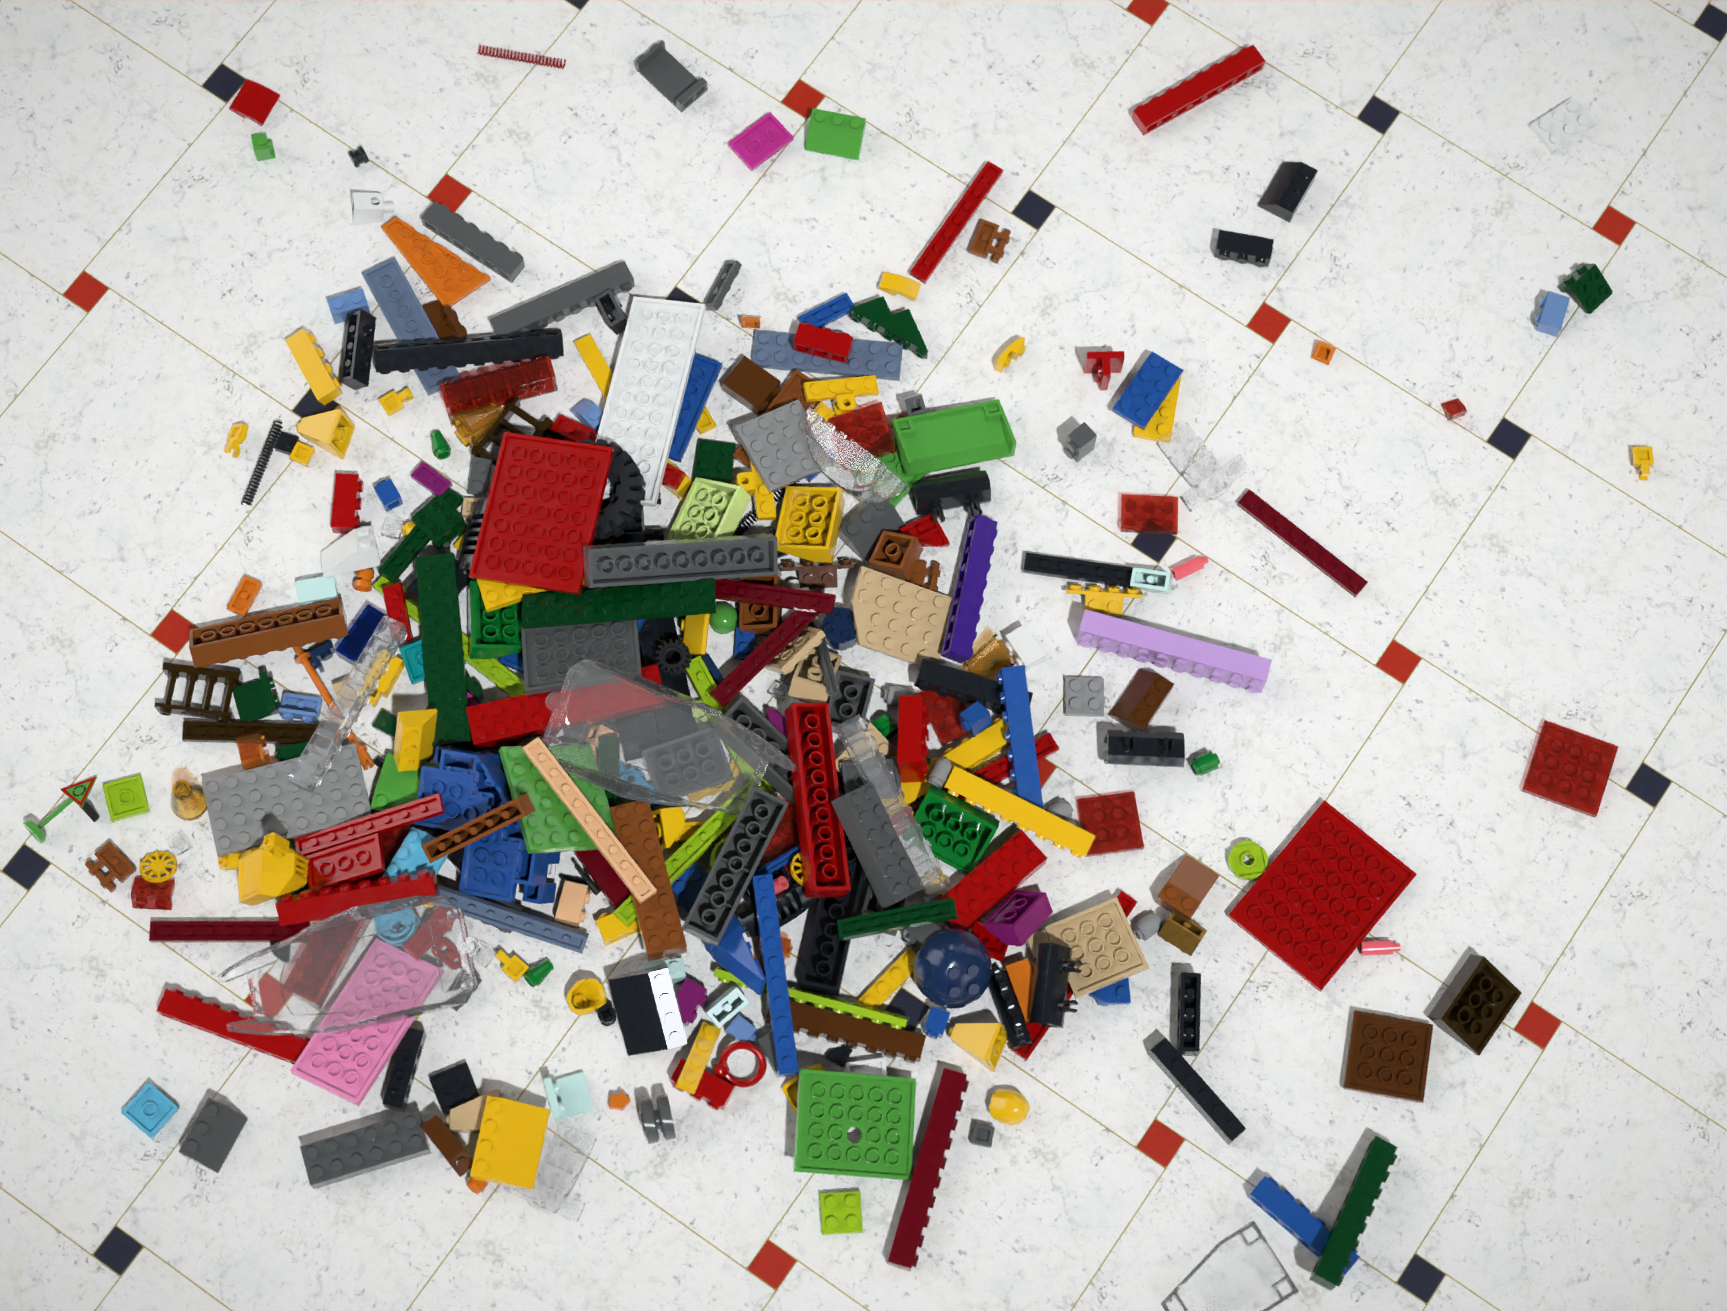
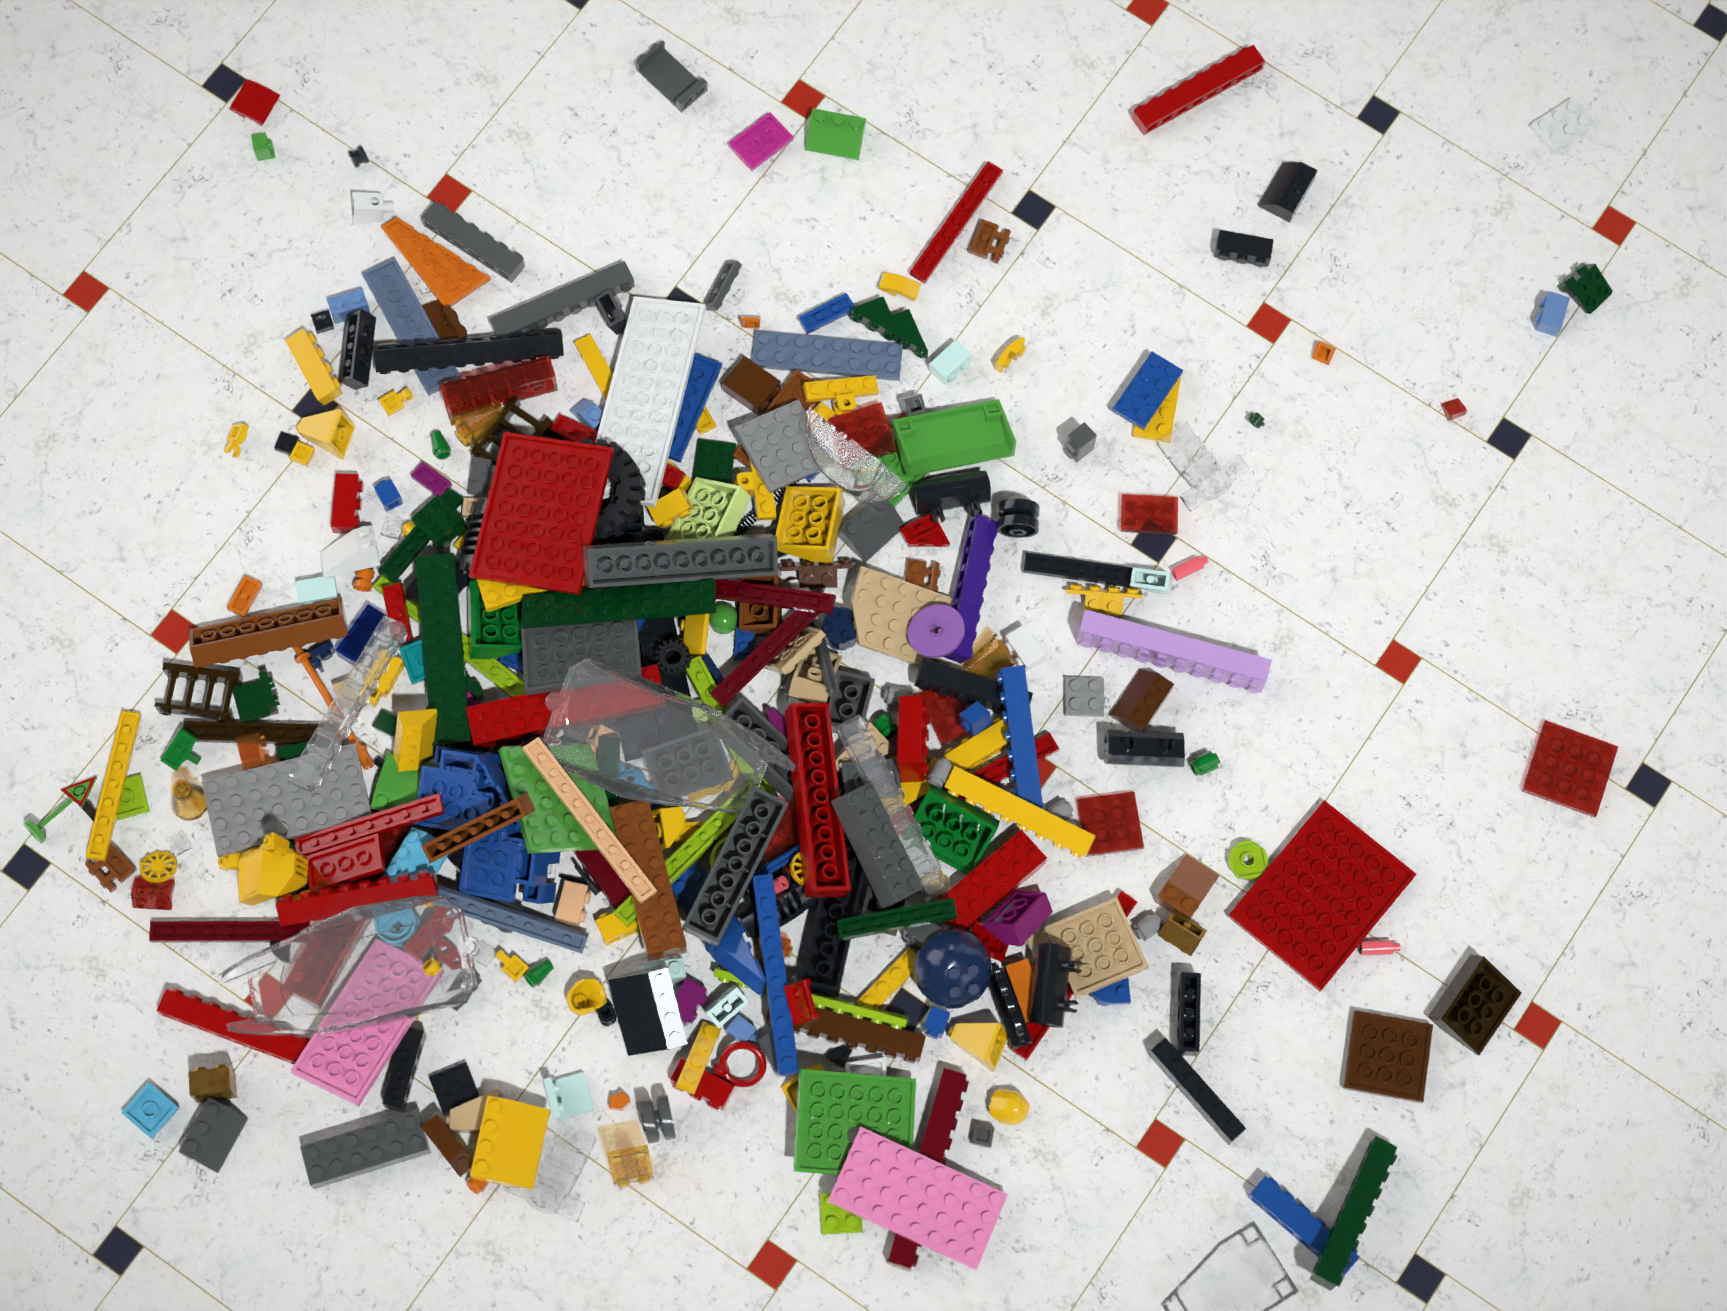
black piece [241,421,283,506] -> none
medium blue bracket [278,692,323,723] -> none
red piece [477,44,566,69] -> none
clear plate [767,679,790,701] -> none
red brick [793,323,853,364] -> none
dark orange brick [869,530,923,581] -> none
red bracket [1084,351,1125,390] -> none
dark red plate [1237,489,1368,598] -> none
yellow plate [1632,447,1654,480] -> none
none -> yellow tile [85,710,142,862]
none -> green plate [160,728,201,771]
none -> pearl gold brick [188,1064,237,1103]
none -> black plate [311,310,335,334]
none -> yellow plate [422,957,441,976]
none -> clear yellow slope [607,1145,654,1188]
none -> yellow brick [647,488,694,528]
none -> red plate [784,978,819,1025]
none -> bright pink plate [827,1127,1008,1270]
none -> medium lavender piece [908,604,965,658]
none -> light aqua brick [929,340,972,386]
none -> black wheel [997,498,1040,538]
none -> dark green plate [1247,412,1265,429]

